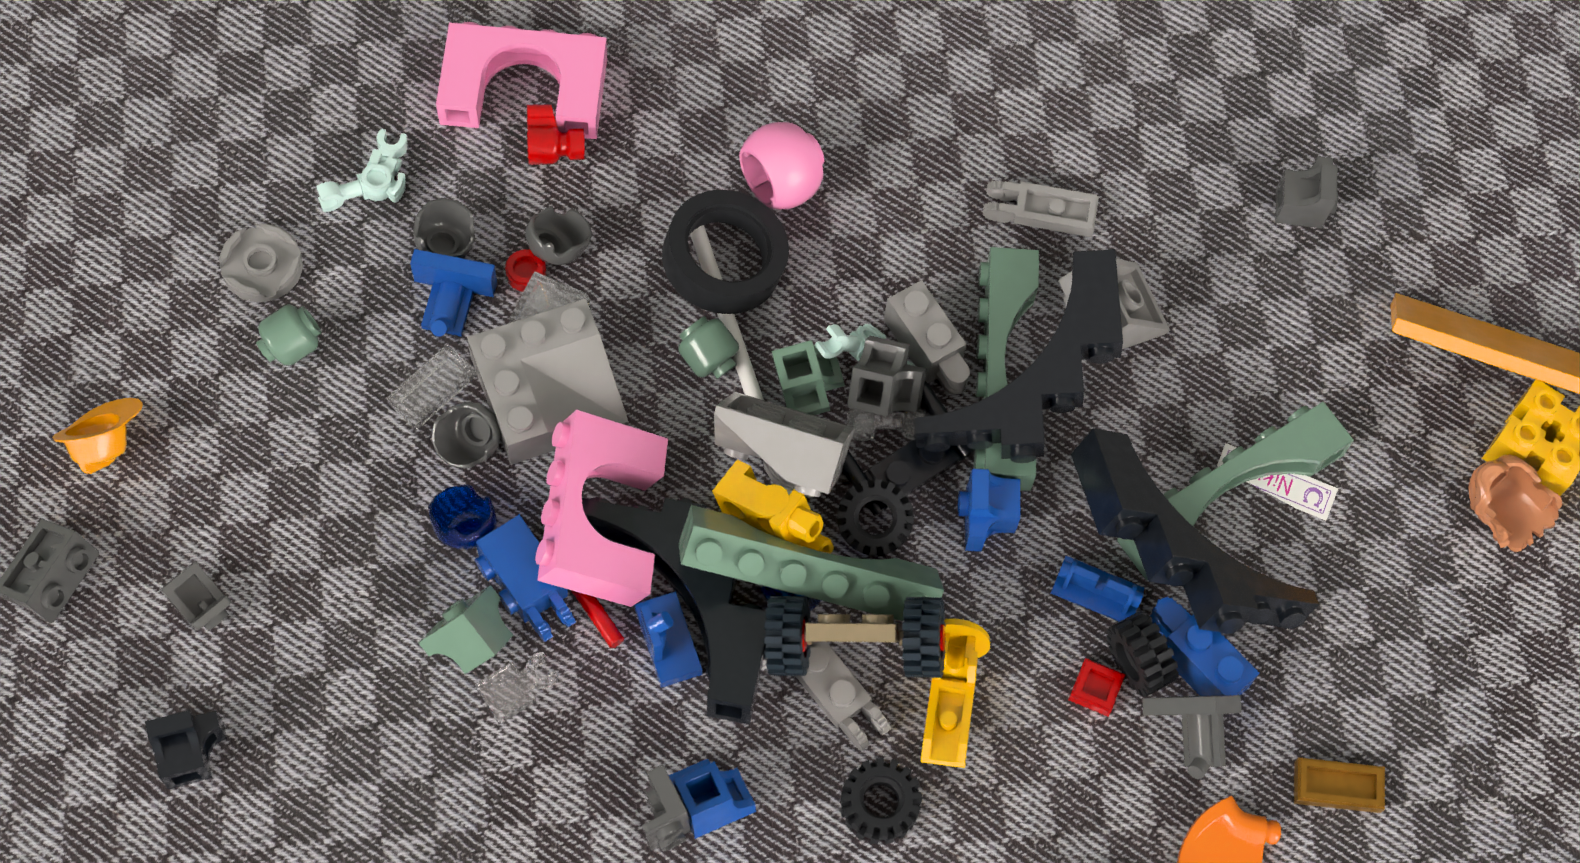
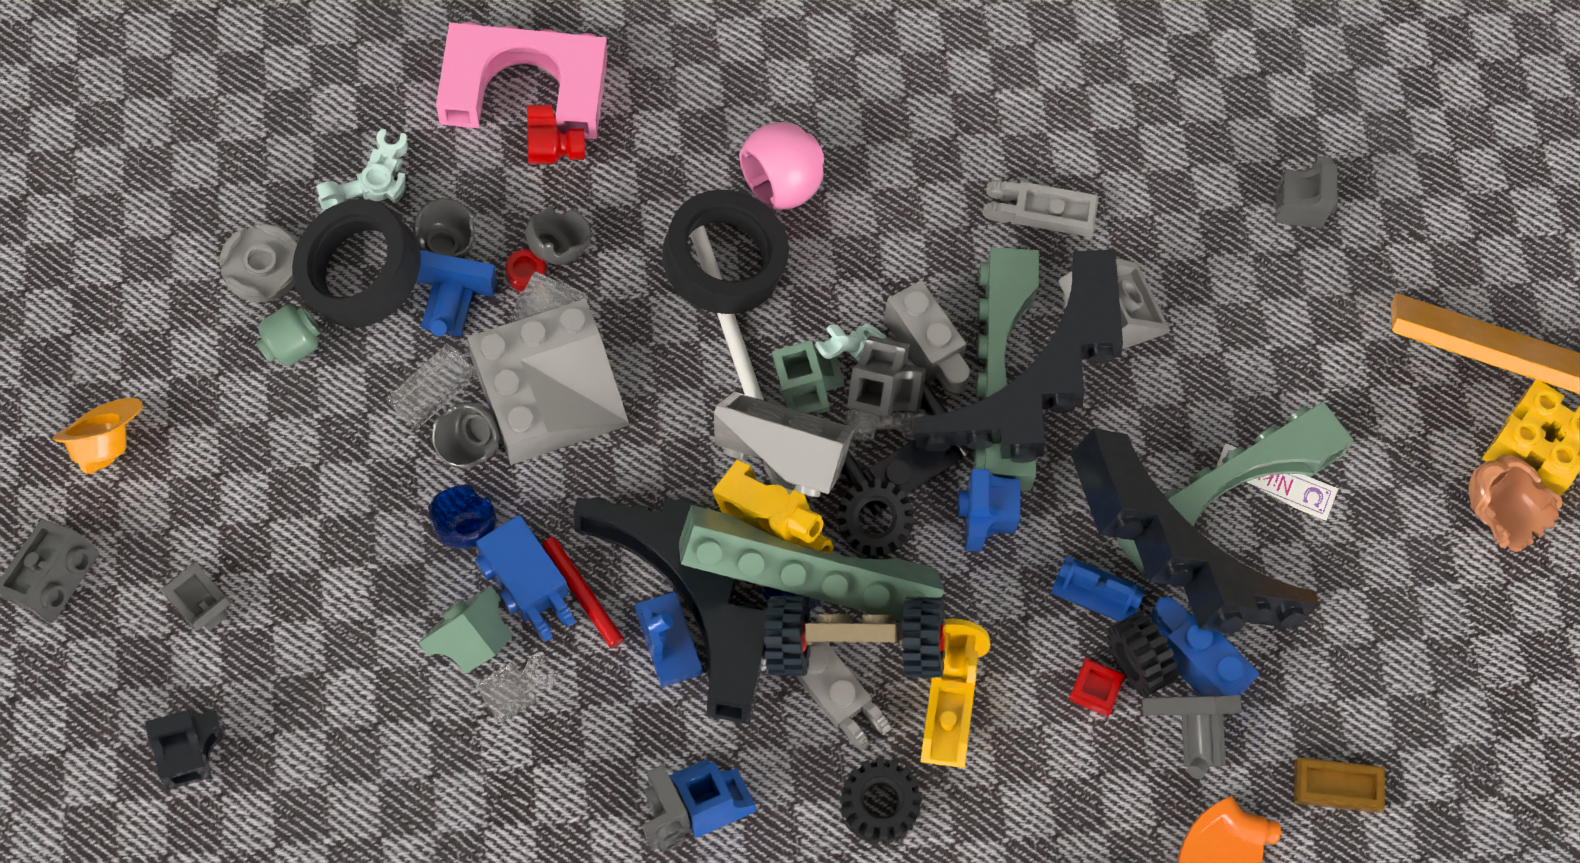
bright pink arch [535,410,668,607] -> none
sand green head [678,316,739,379] -> none
none -> black tyre [292,199,421,328]

